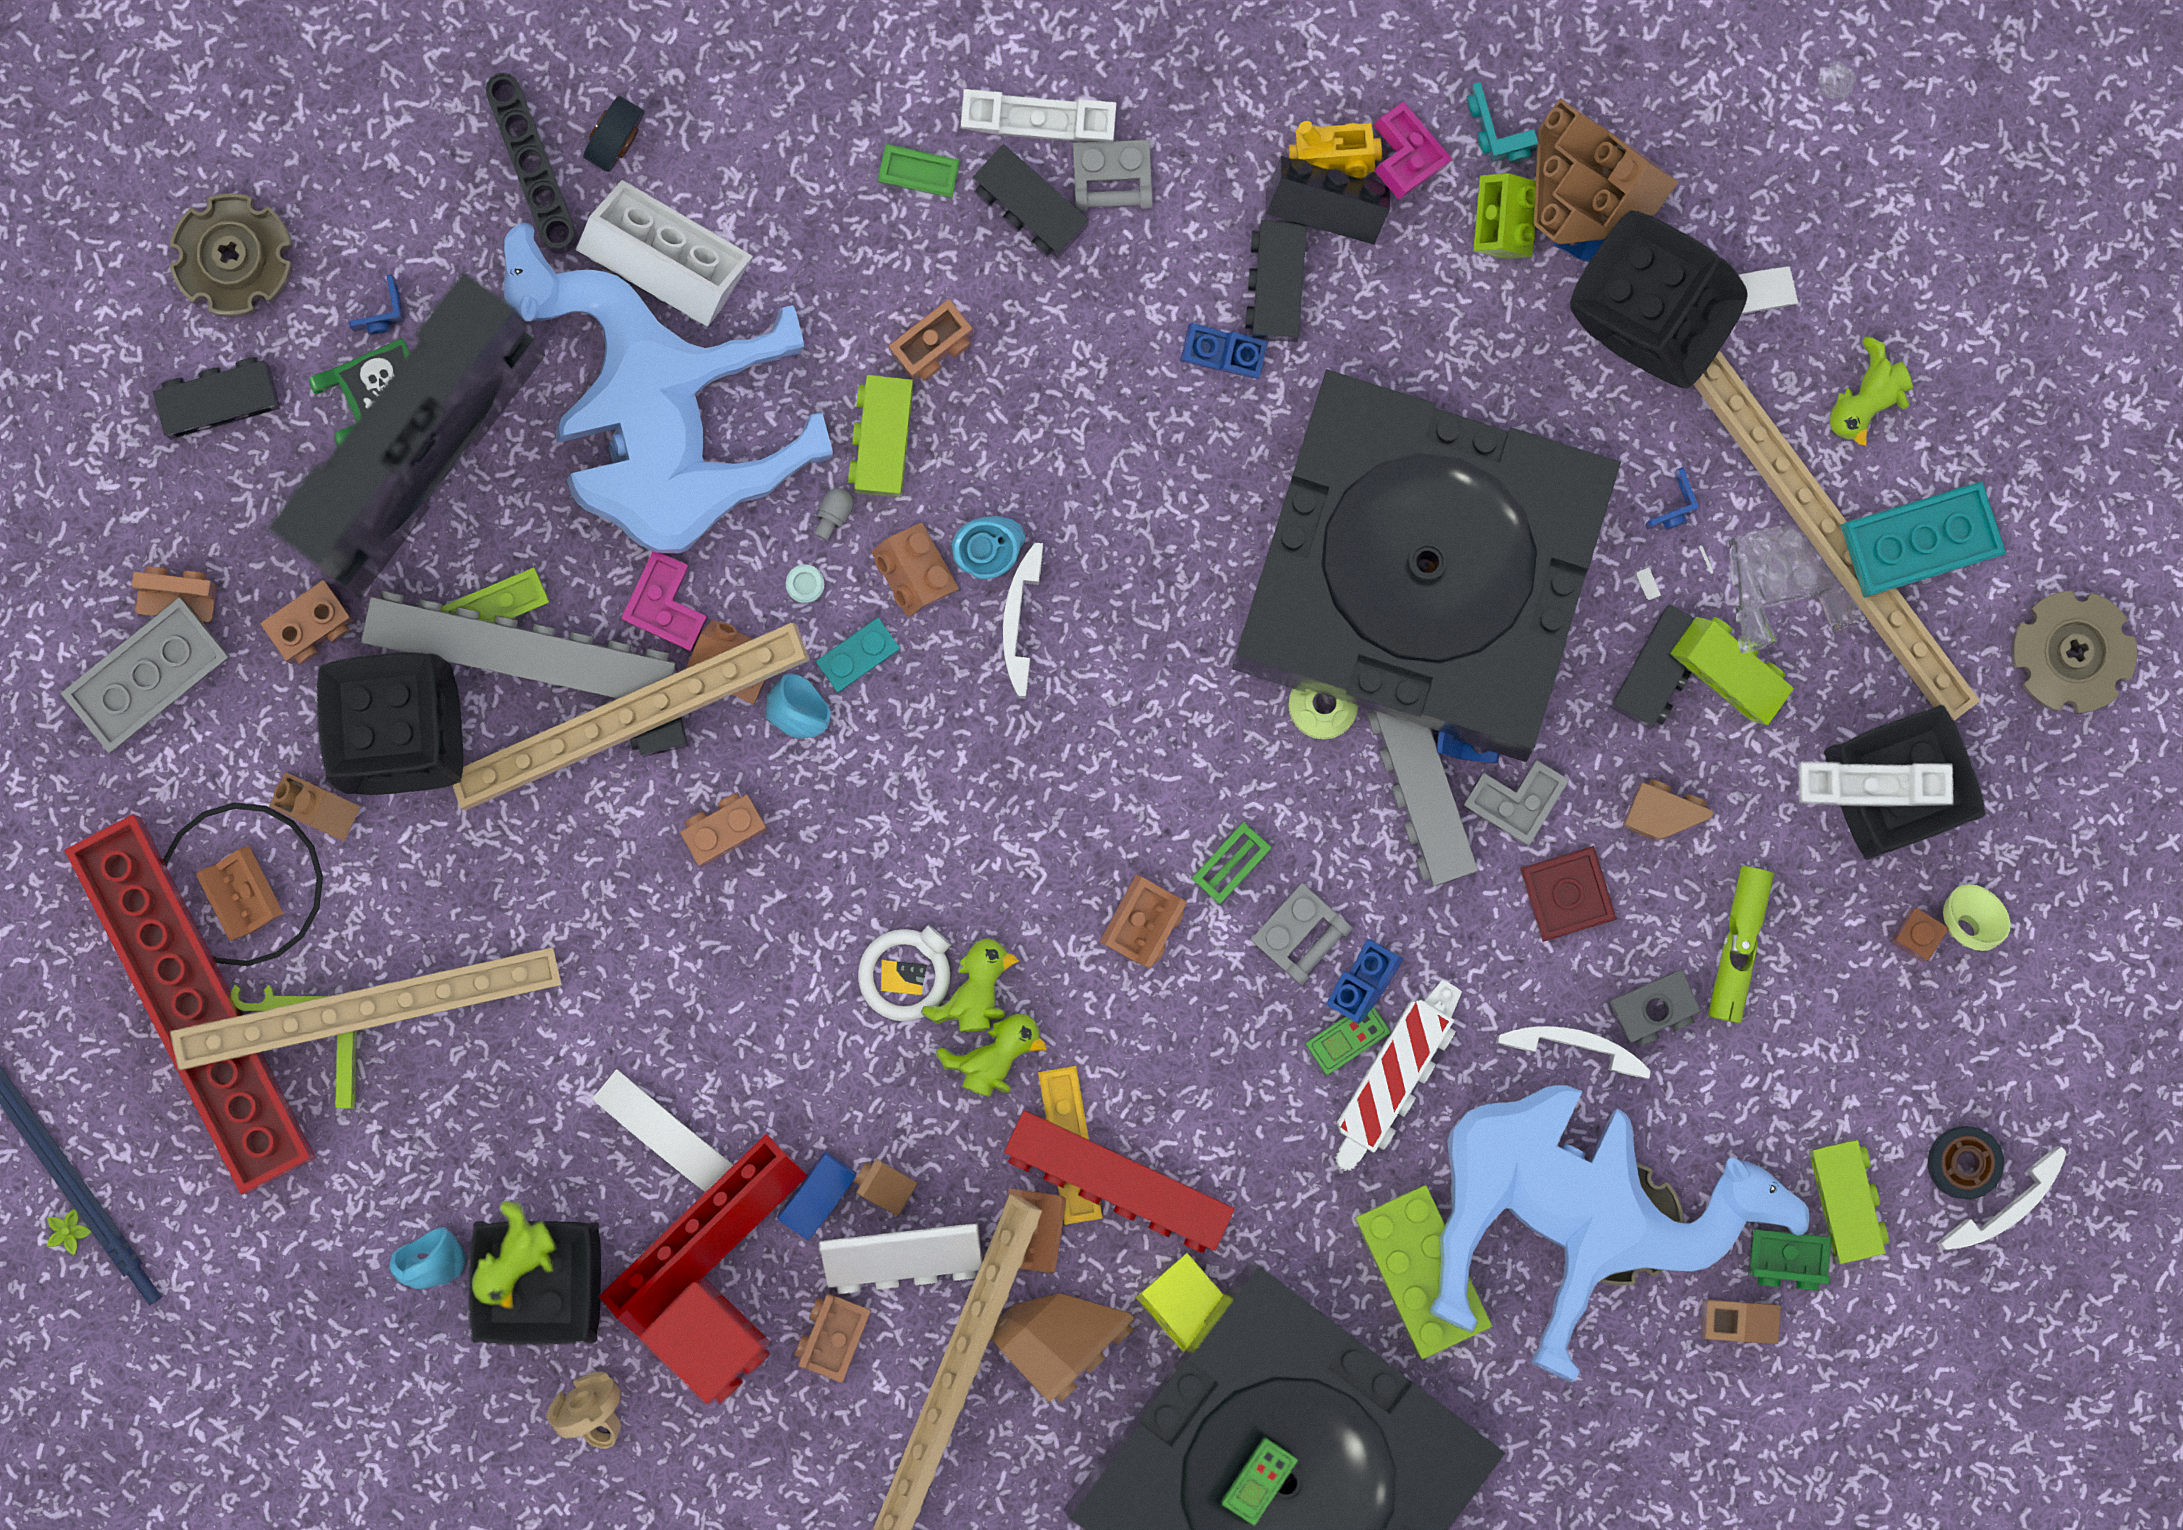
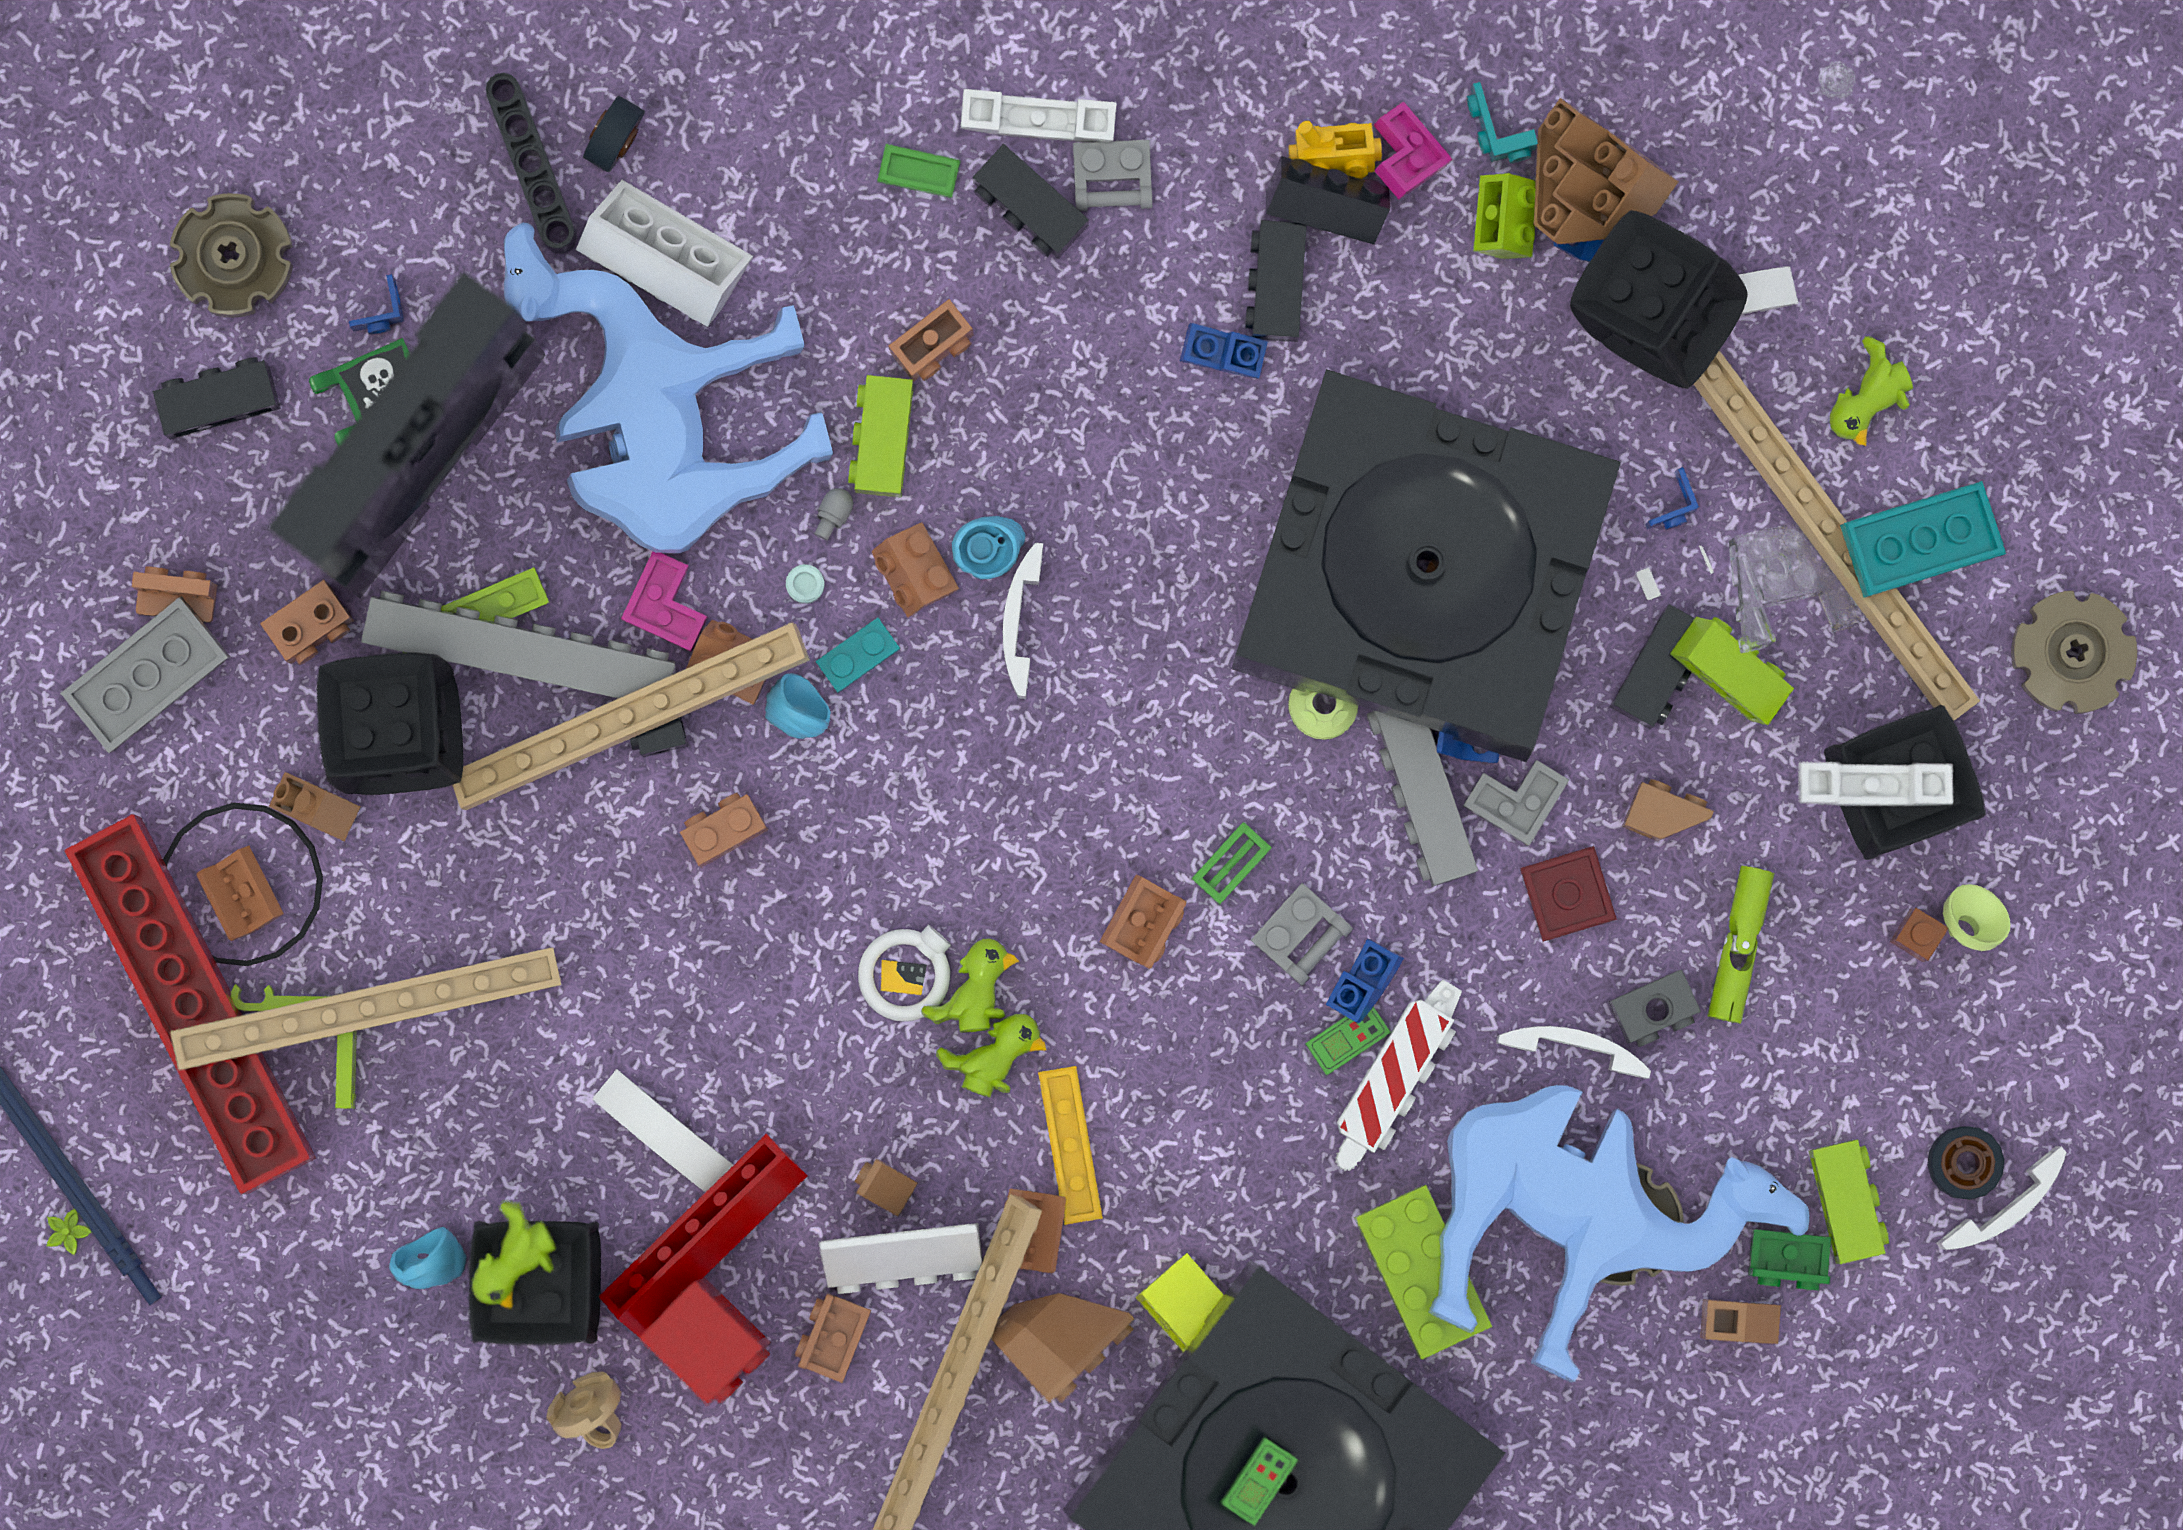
blue slope [777,1151,857,1241] -> none
red brick [1004,1109,1235,1254] -> none

